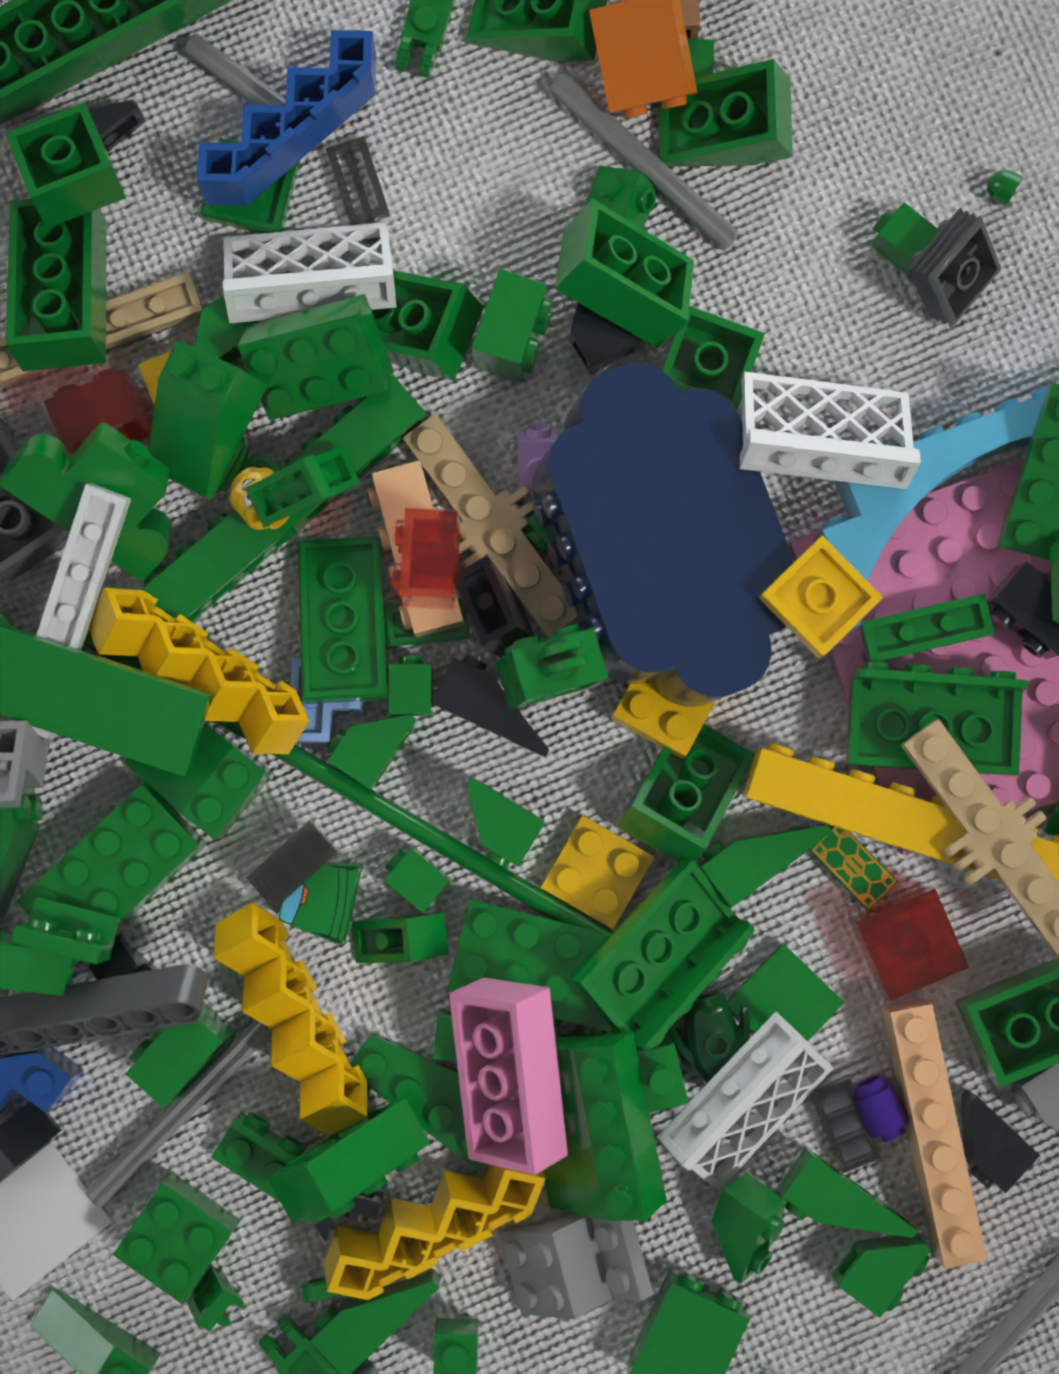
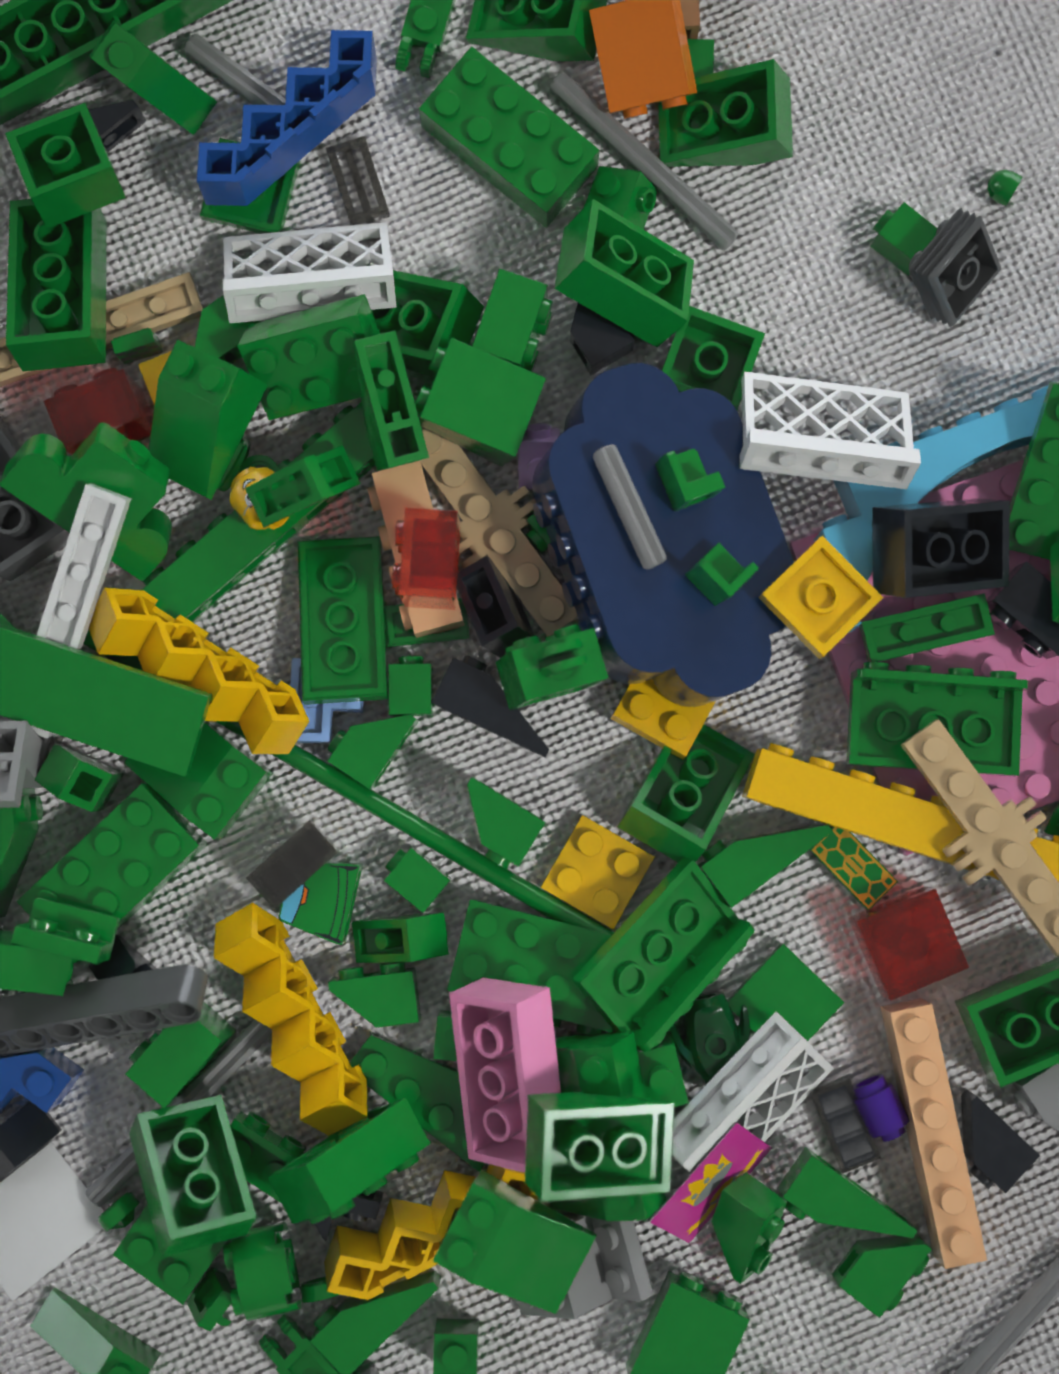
none -> green slope [34,743,124,812]
none -> green slope [90,20,217,135]
none -> green tile [97,1191,140,1232]
none -> green tile [111,327,163,364]
none -> green brick [129,1095,257,1258]
none -> green brick [223,1221,301,1321]
none -> green slope [328,962,421,1028]
none -> green slope [352,331,429,471]
none -> green slope [415,338,546,467]
none -> green brick [419,46,600,228]
none -> green slope [433,1170,597,1314]
none -> green slope [525,1092,674,1202]
none -> light grey axle [593,444,666,569]
none -> dark pink sticker [650,1122,772,1243]
none -> green panel [655,449,725,512]
none -> green panel [685,543,759,606]
none -> black brick [872,498,1010,598]

